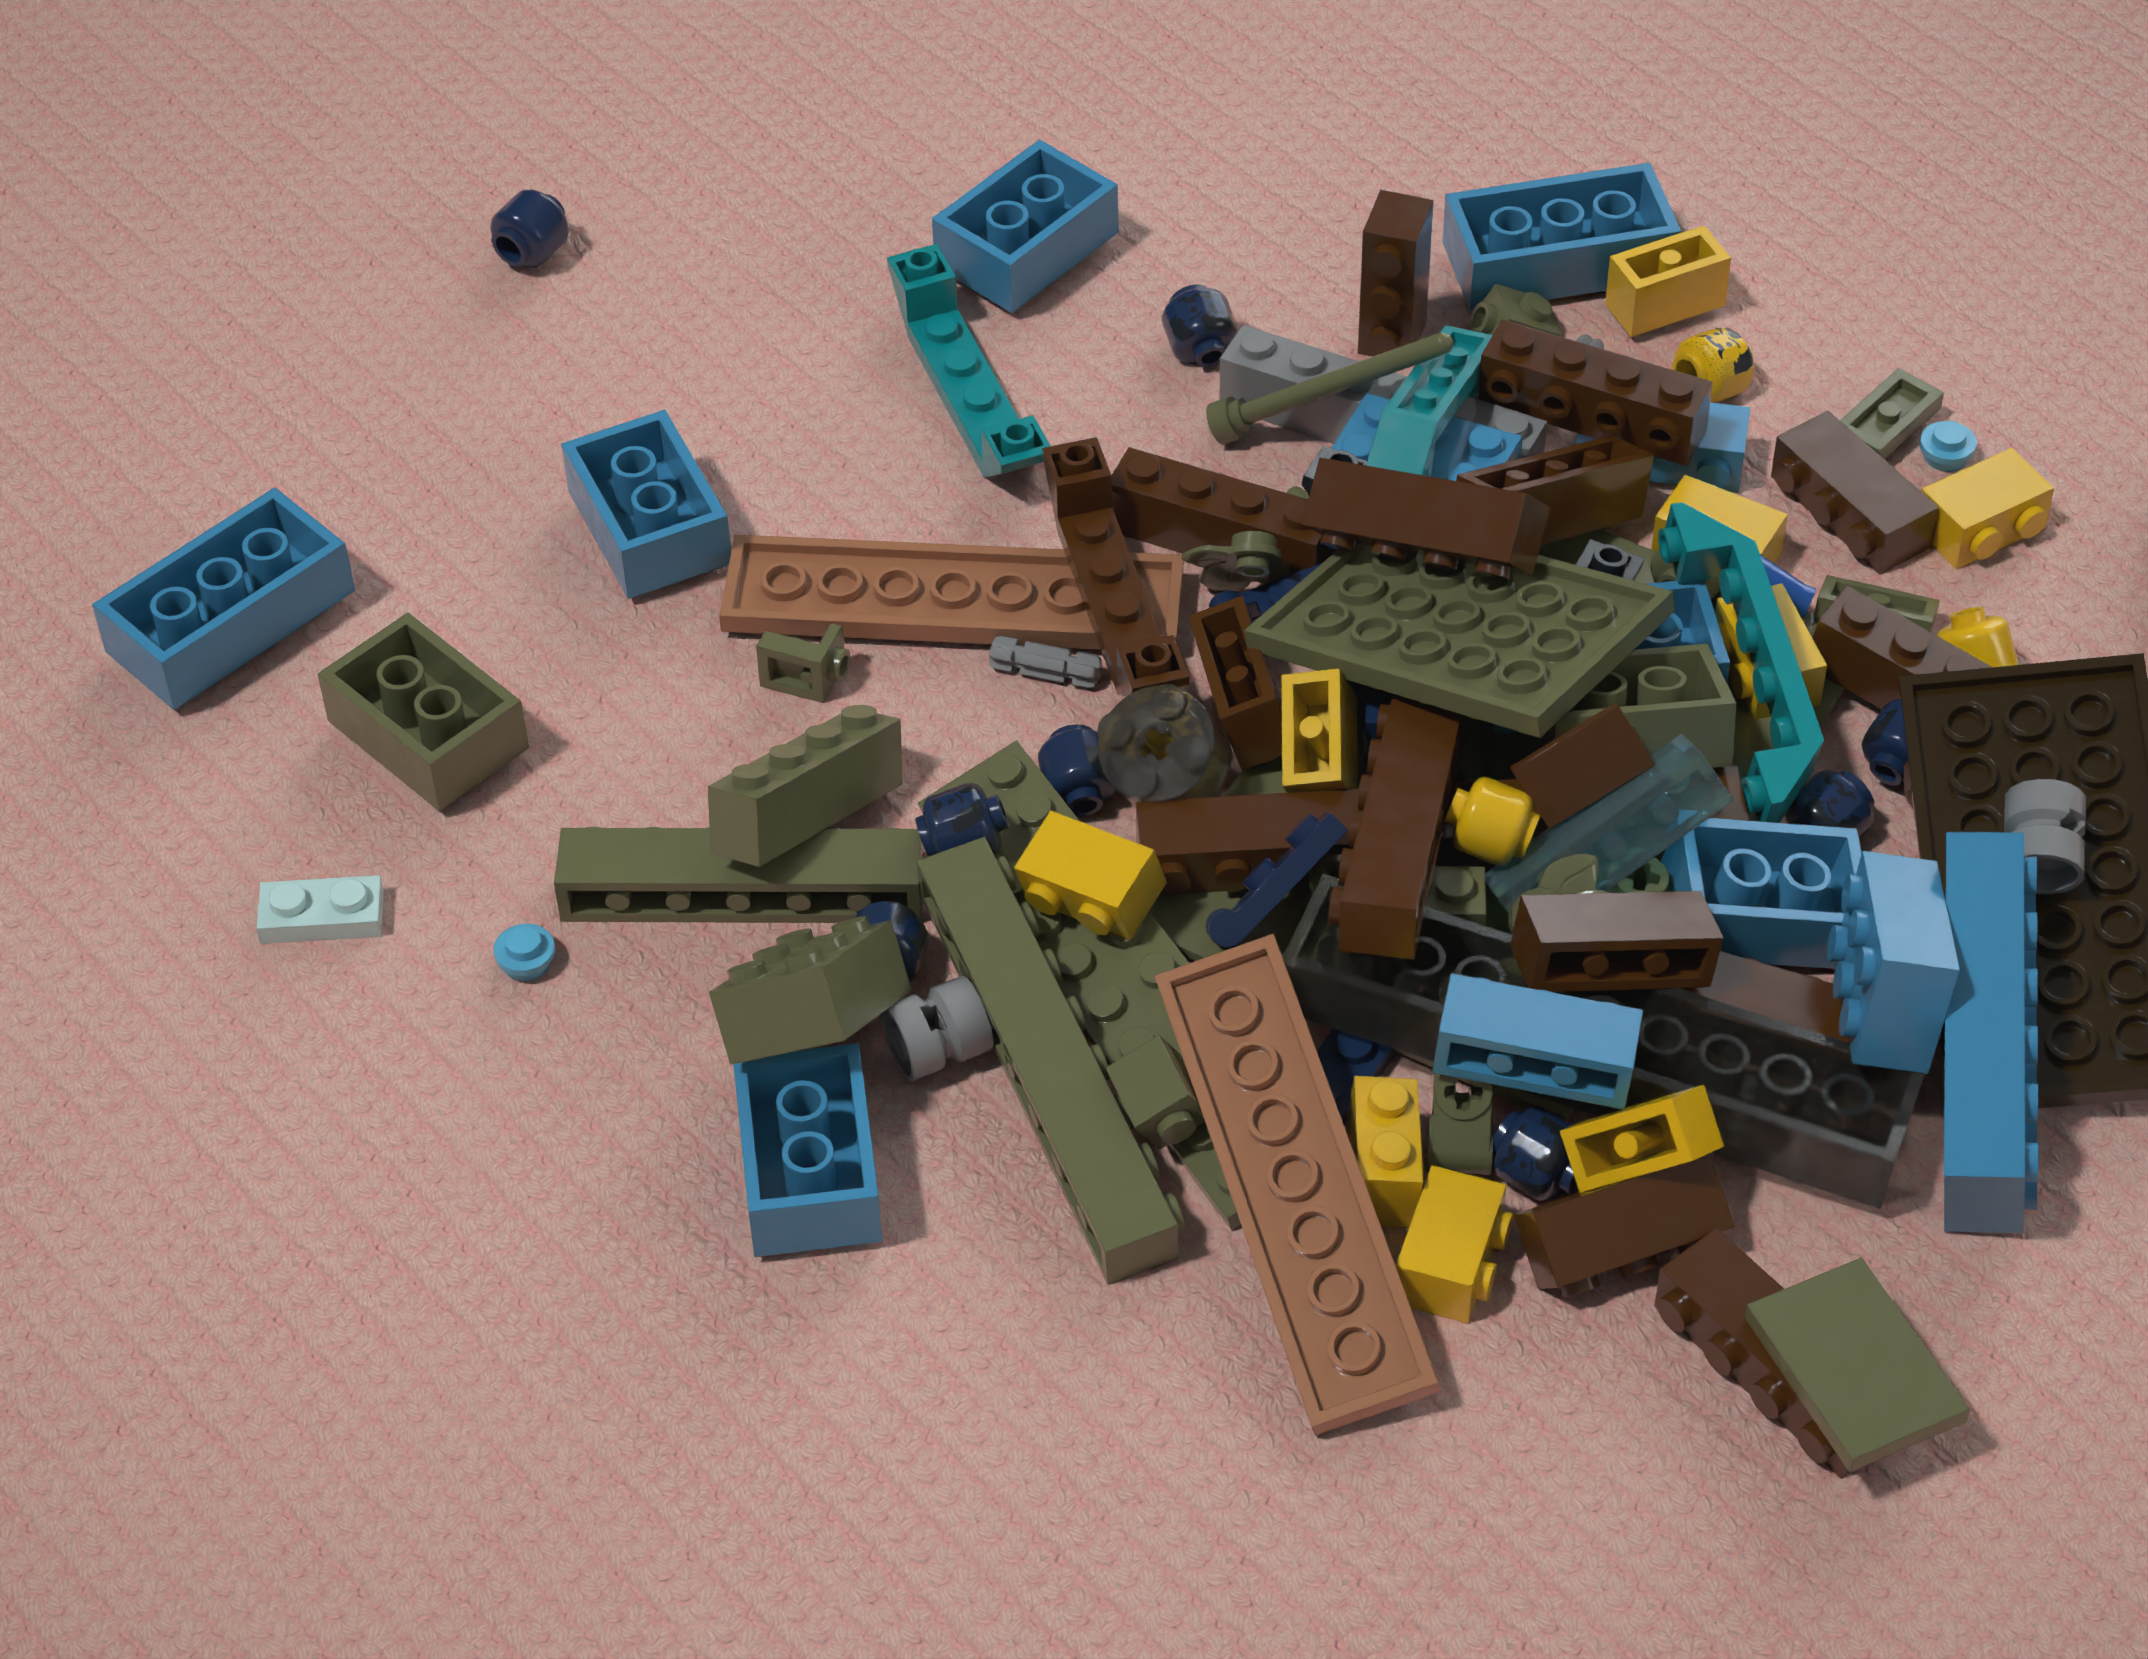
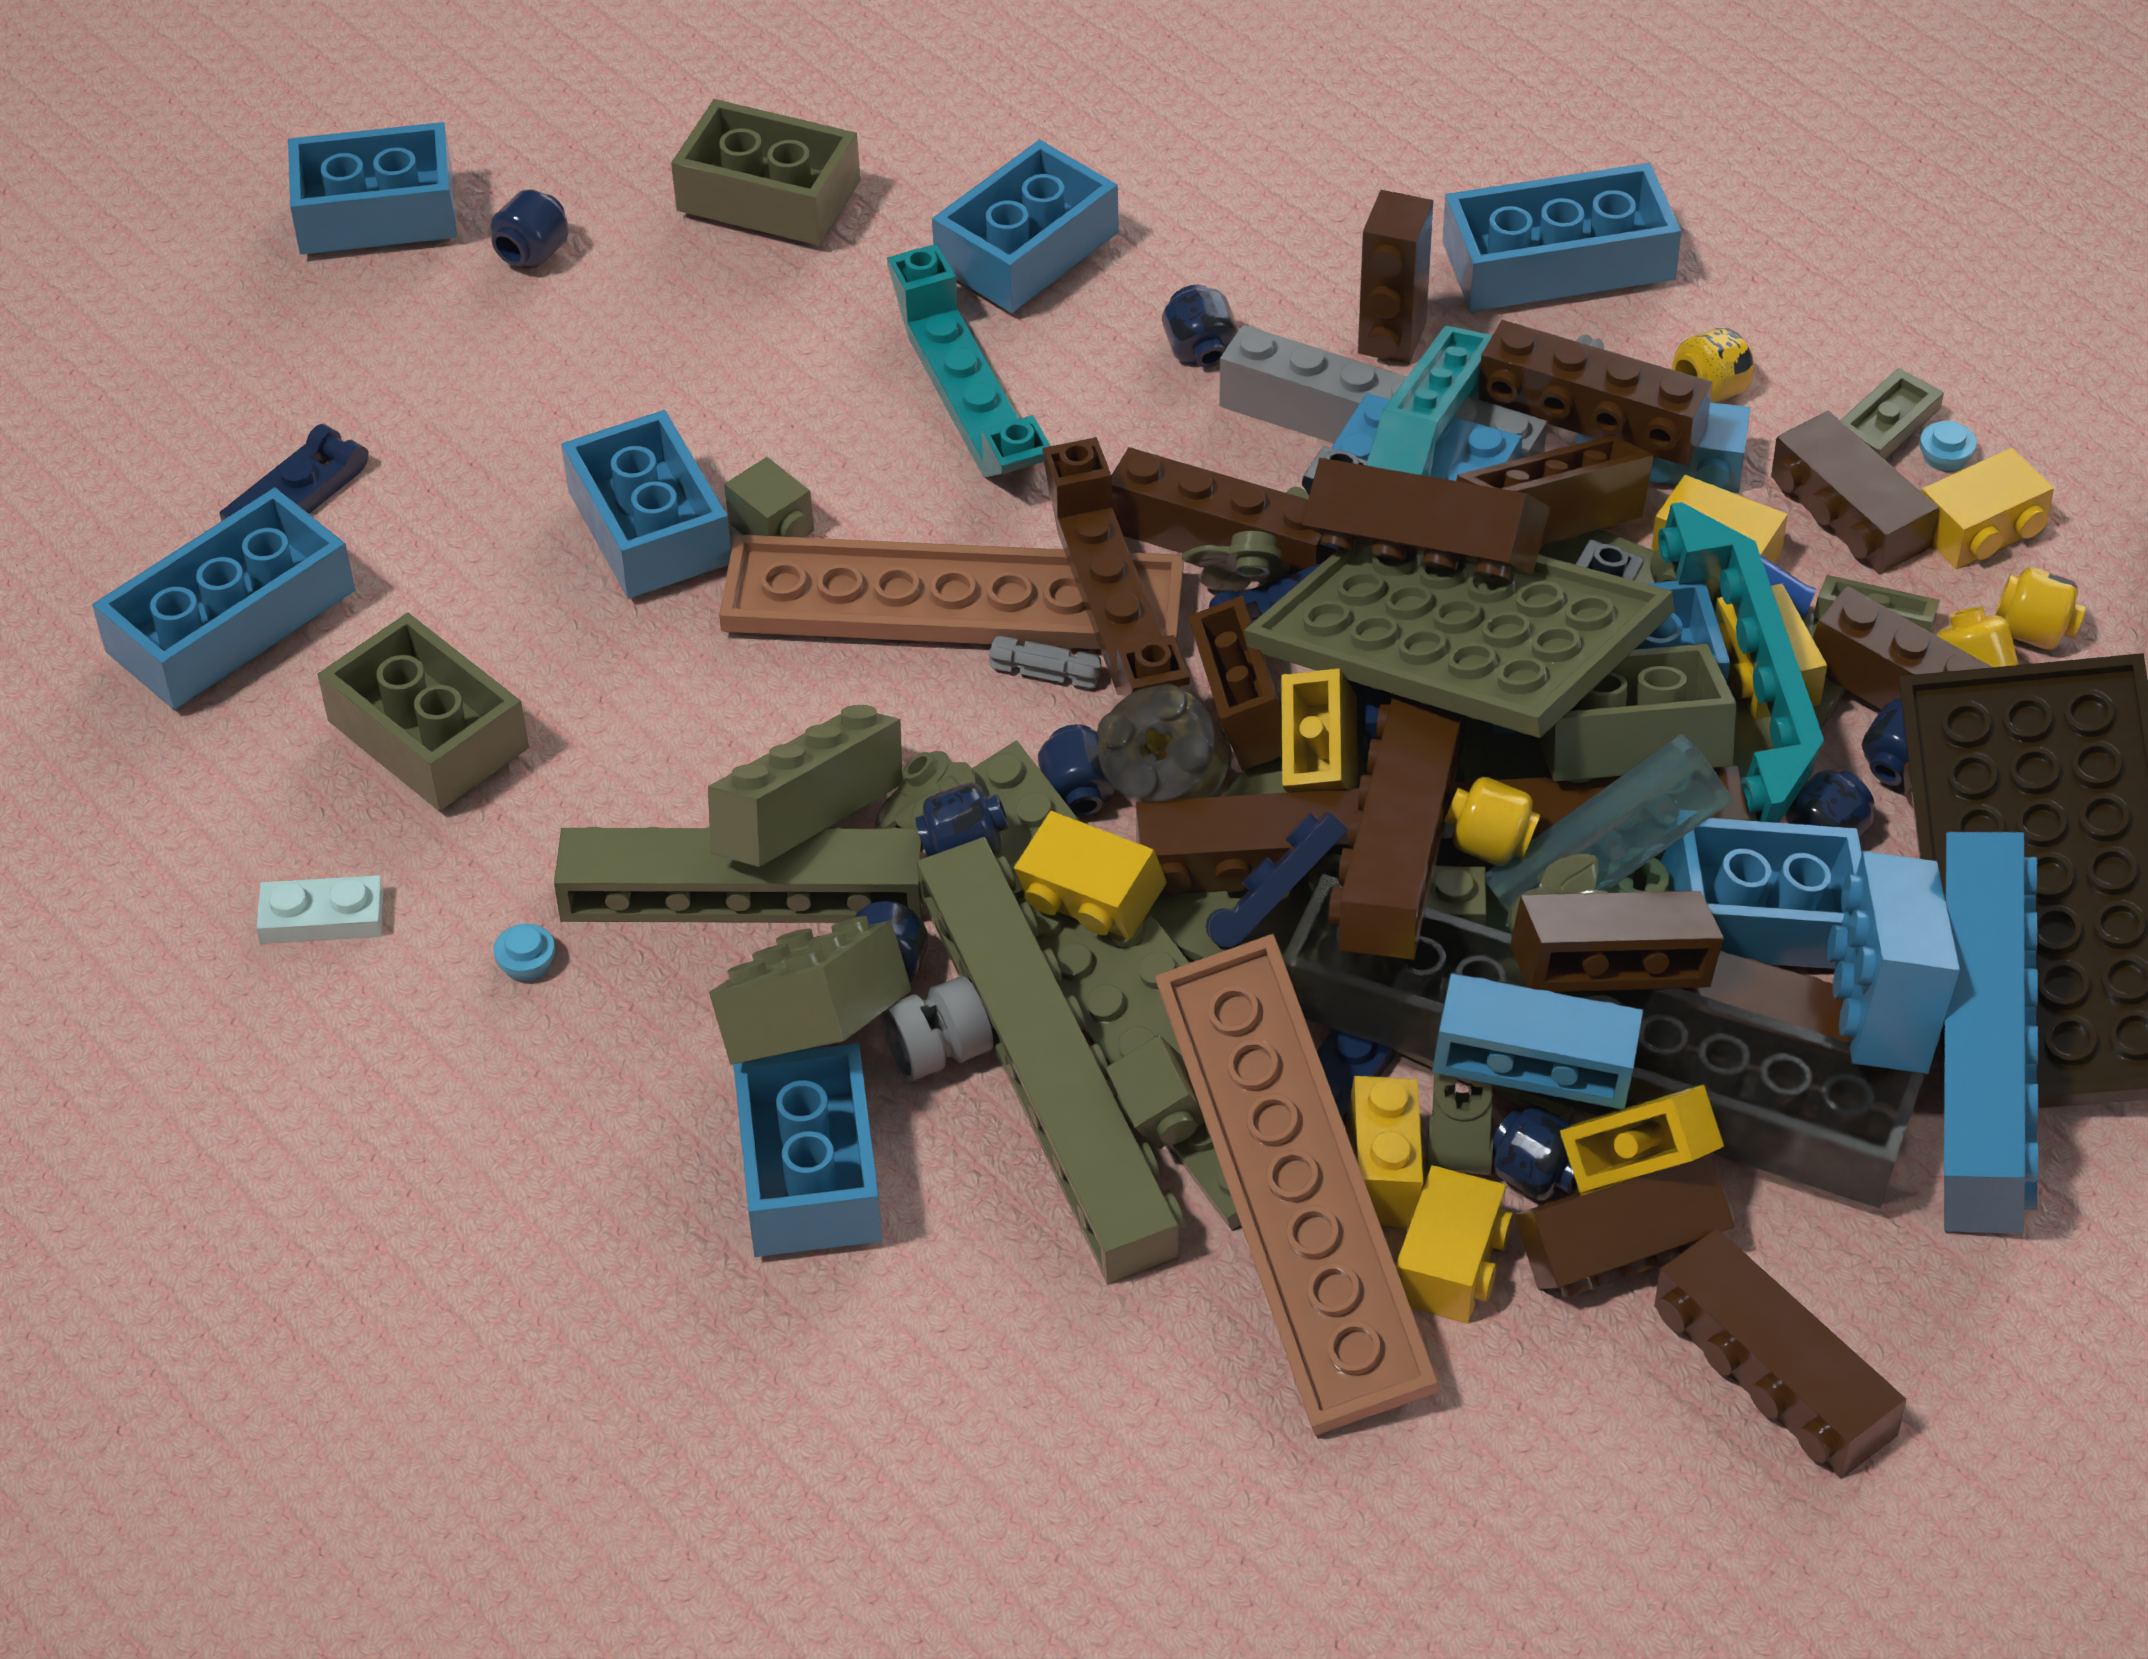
olive bracket [756,623,850,703] -> none
olive piece [1206,332,1453,445] -> none
olive bracket [1468,283,1562,337] -> none
reddish brown panel [1510,702,1655,829] -> none
yellow brick [1605,225,1731,337] -> none
olive tile [1744,1257,1970,1472] -> none
light grey wheel [2004,779,2086,894] -> none
none -> dark blue plate [219,424,369,521]
none -> dark azure brick [288,122,457,255]
none -> olive brick [671,99,861,246]
none -> olive brick [724,457,814,537]
none -> olive plate [876,751,975,829]
none -> yellow head [1995,567,2086,650]

